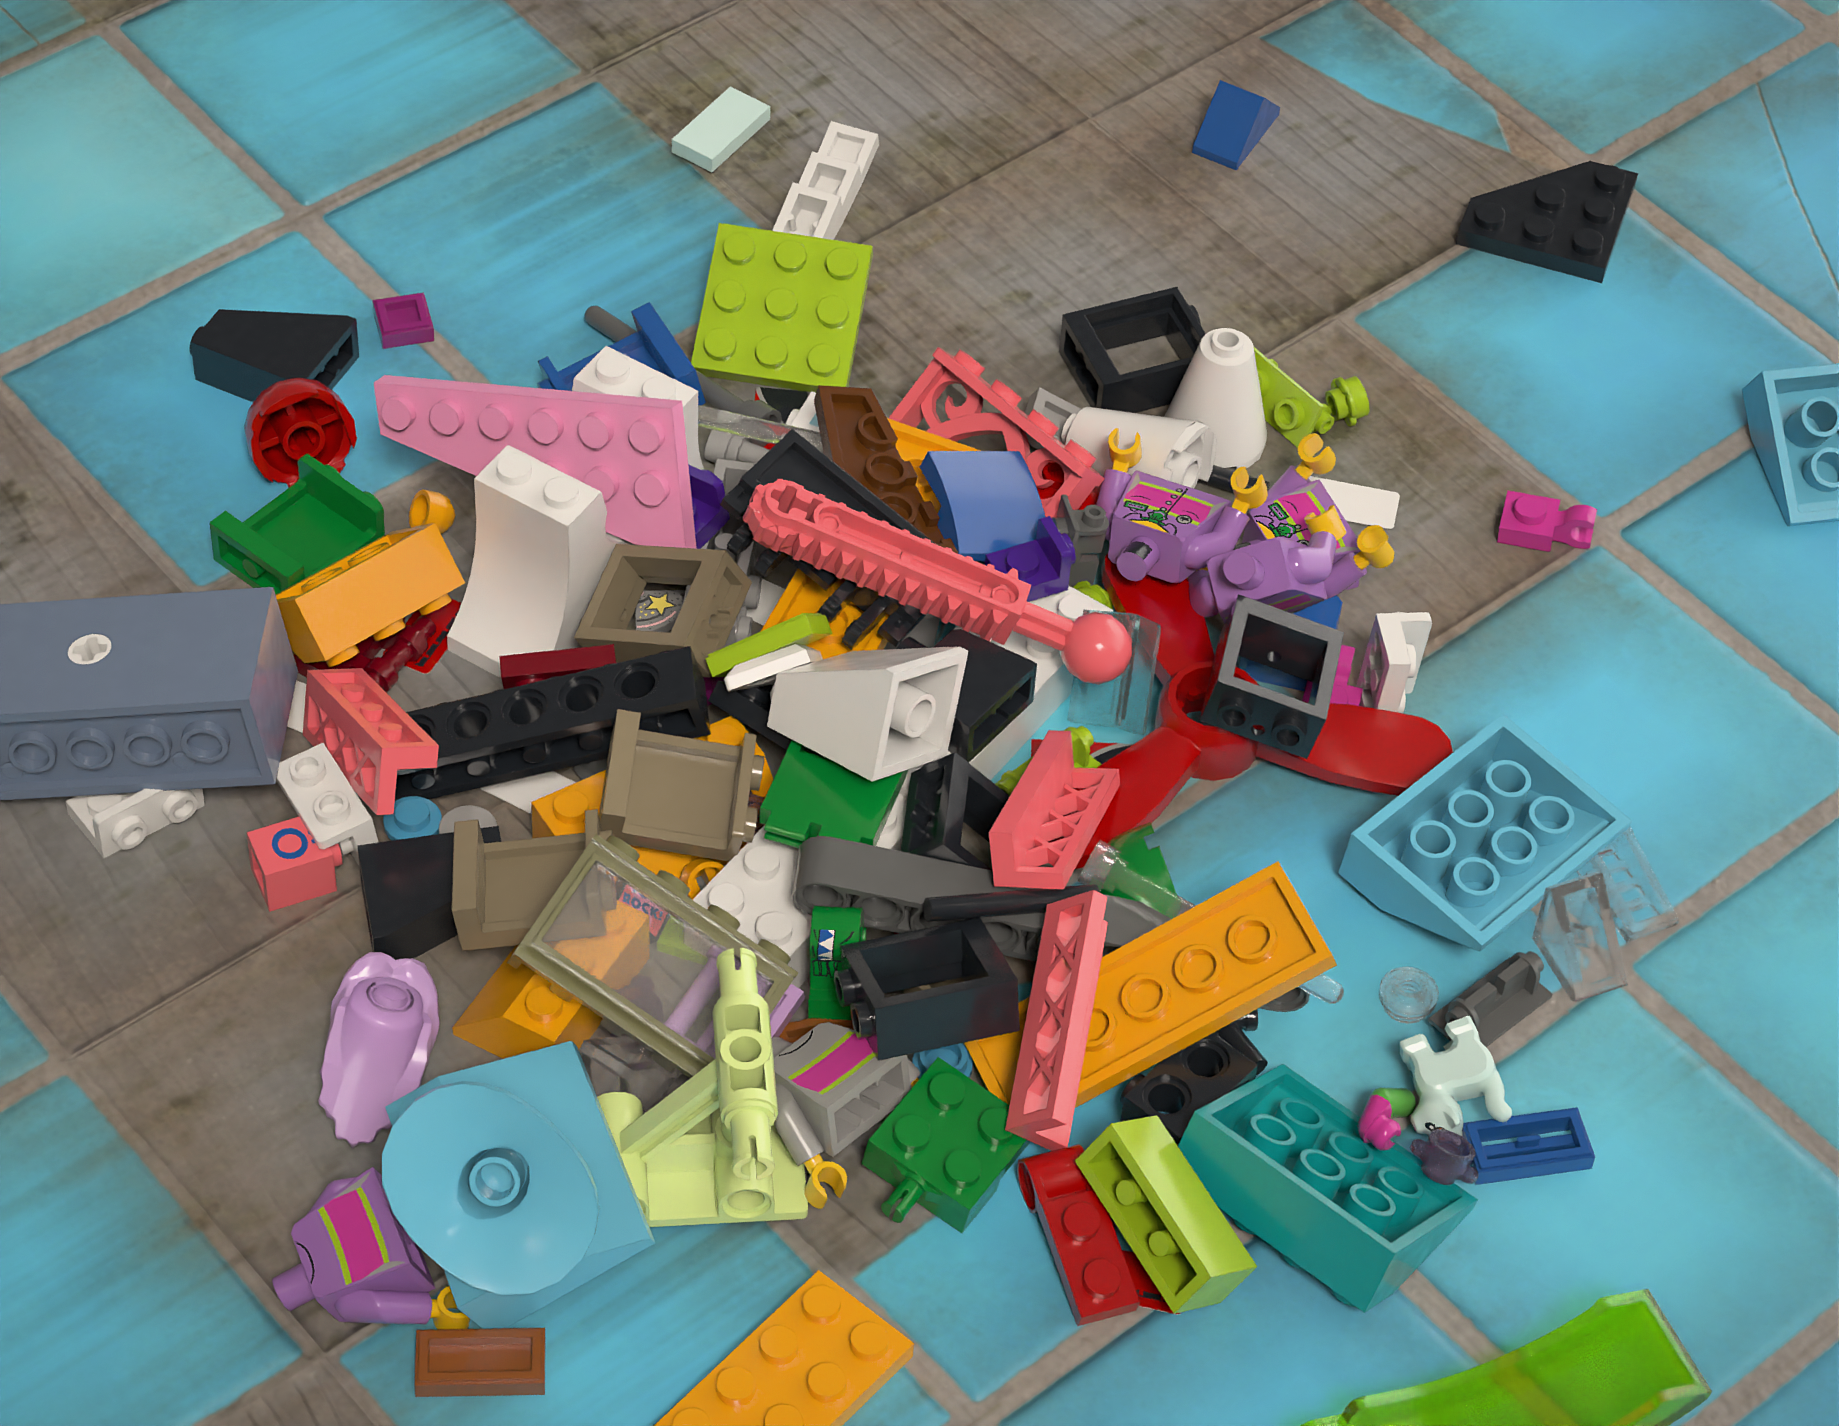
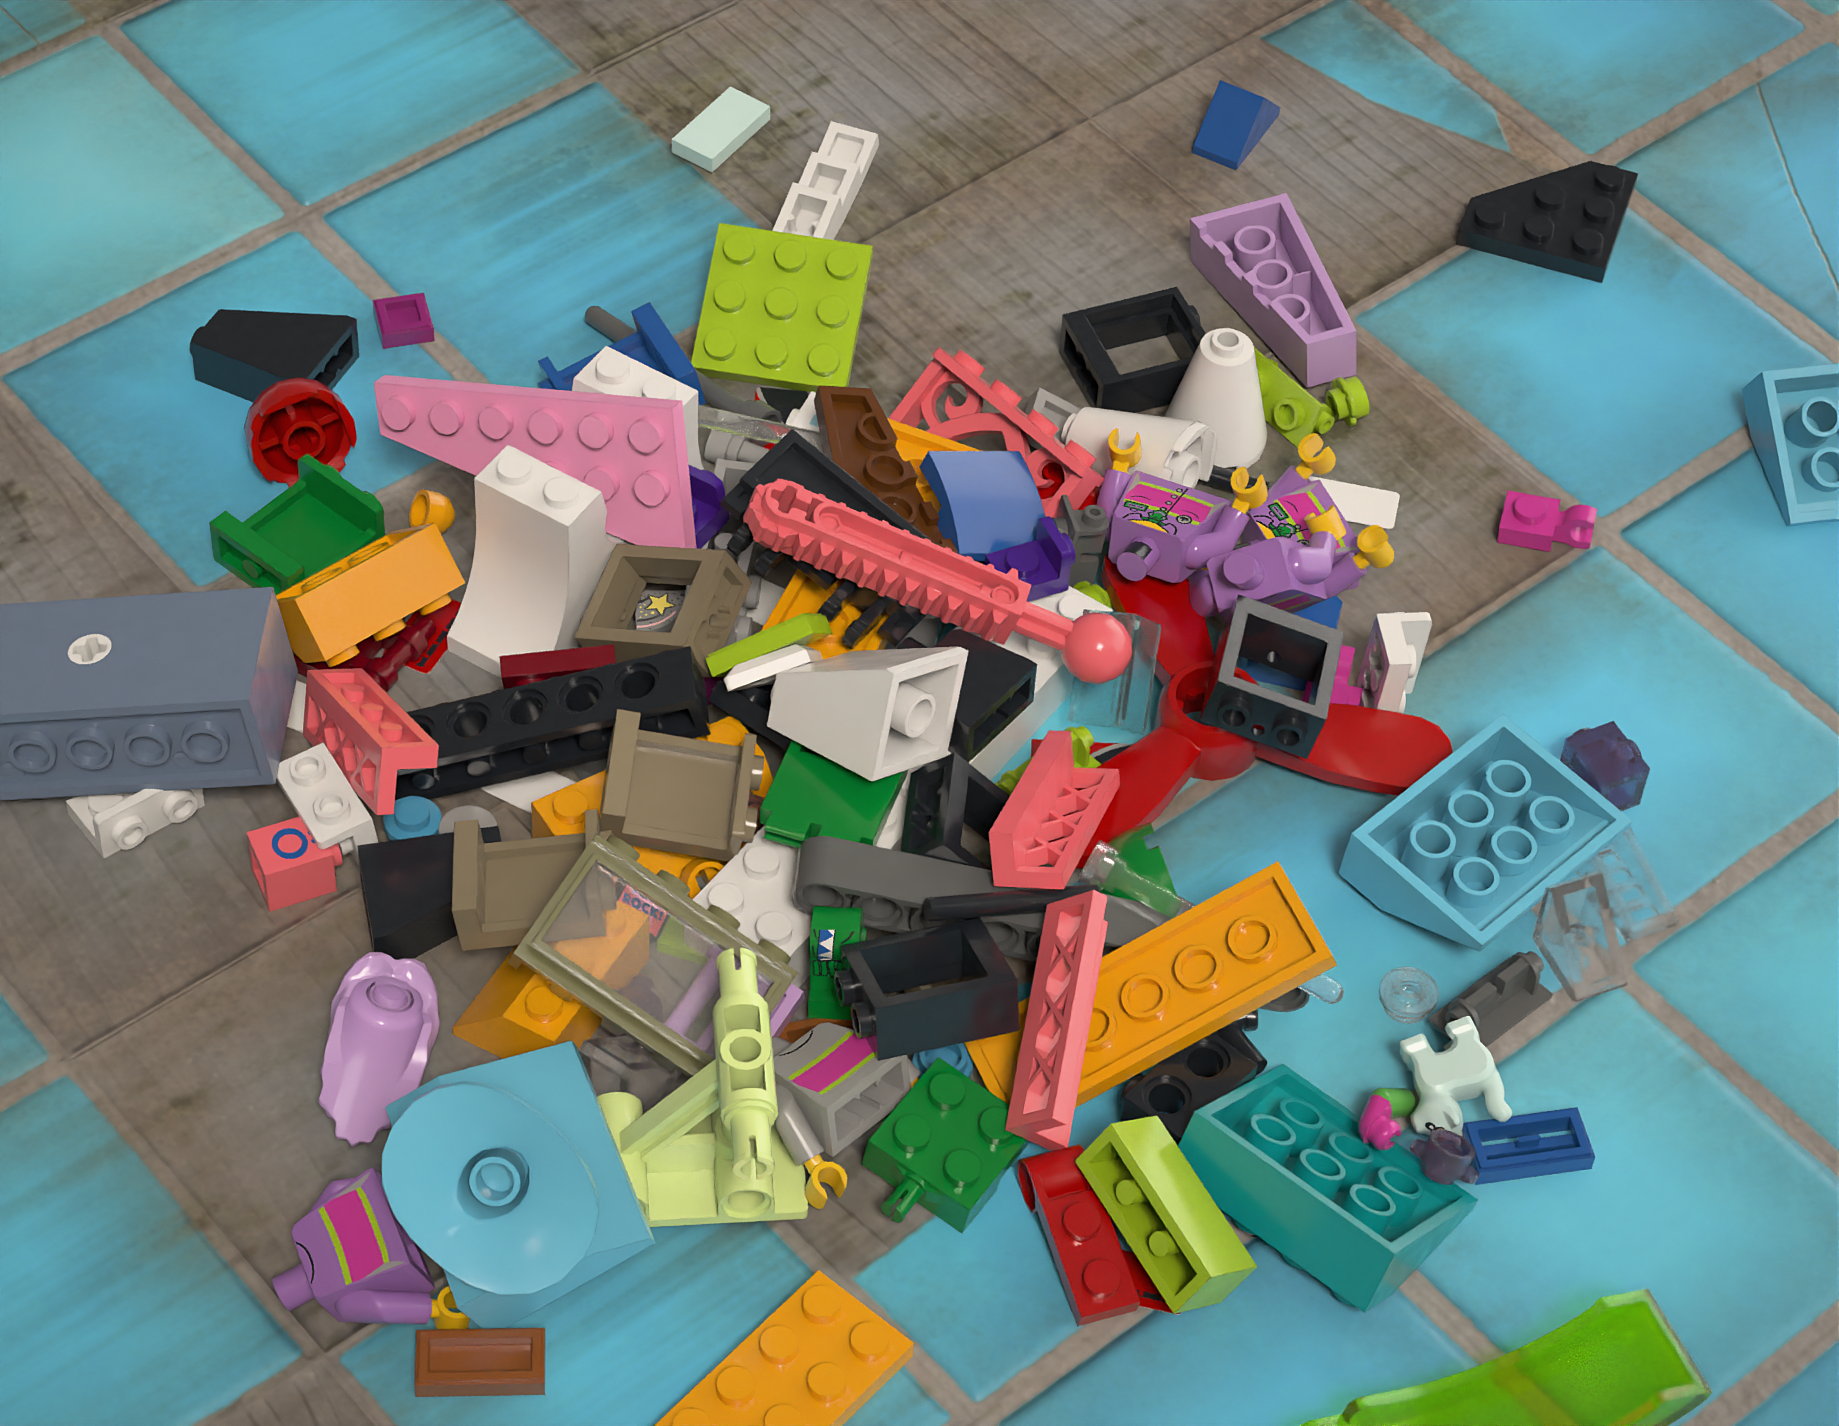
none -> lavender wedge [1190,193,1357,388]
none -> clear purple brick [1560,721,1650,811]

